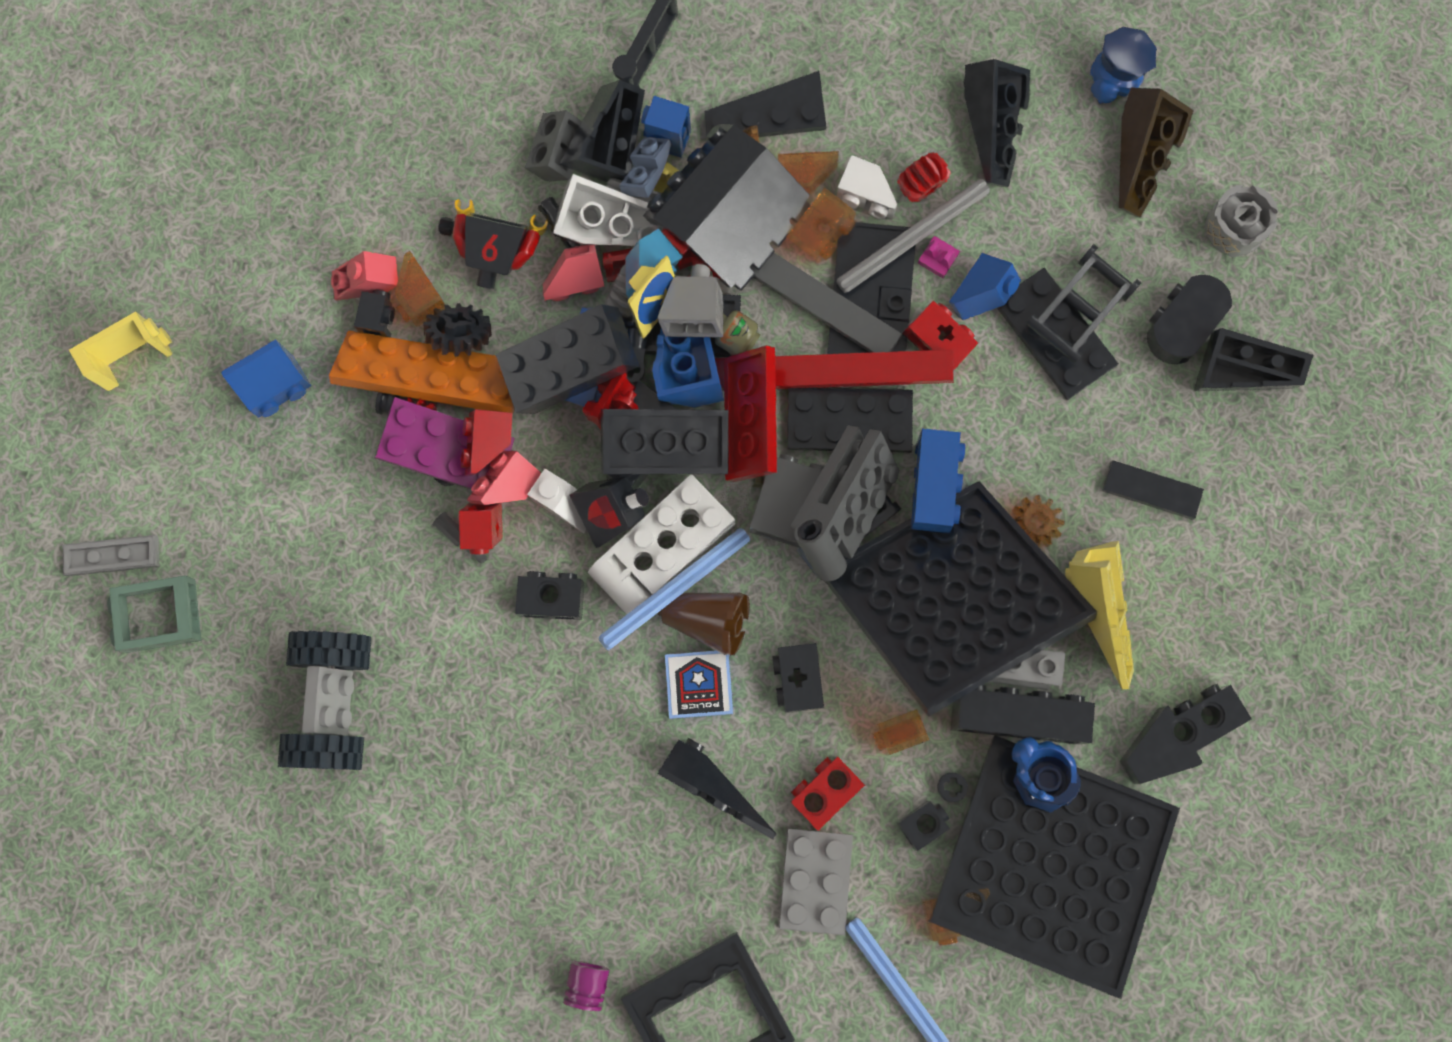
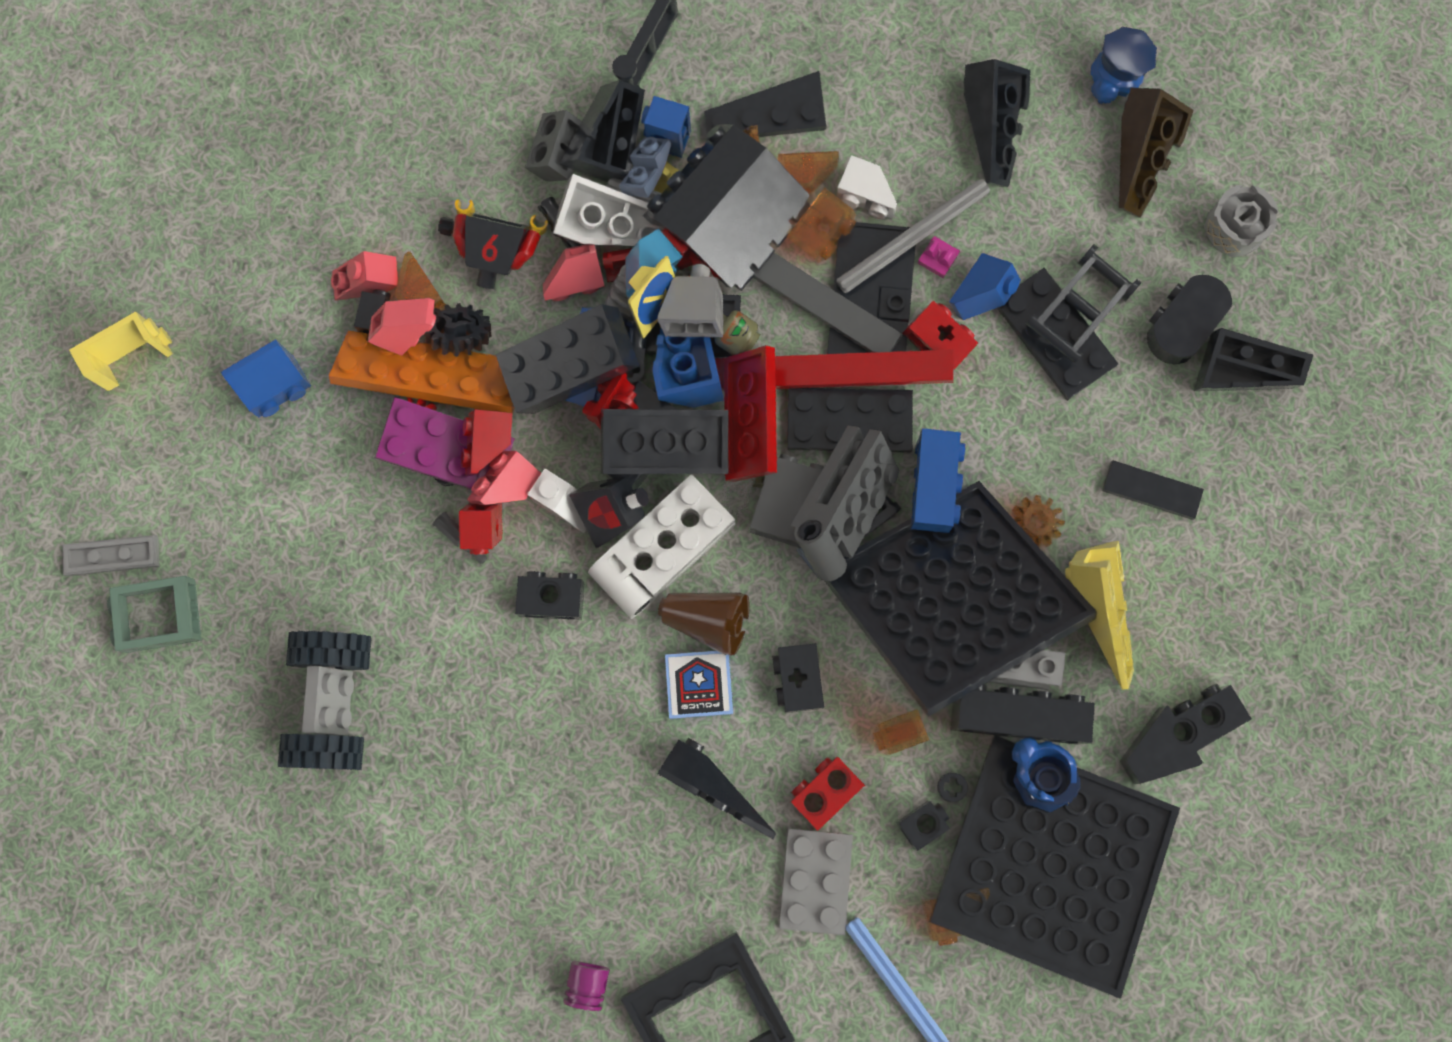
black bush [375,392,400,415] -> none
light blue axle [598,528,750,650] -> none
red gear [897,152,951,202] -> none
none -> coral slope [368,298,436,356]

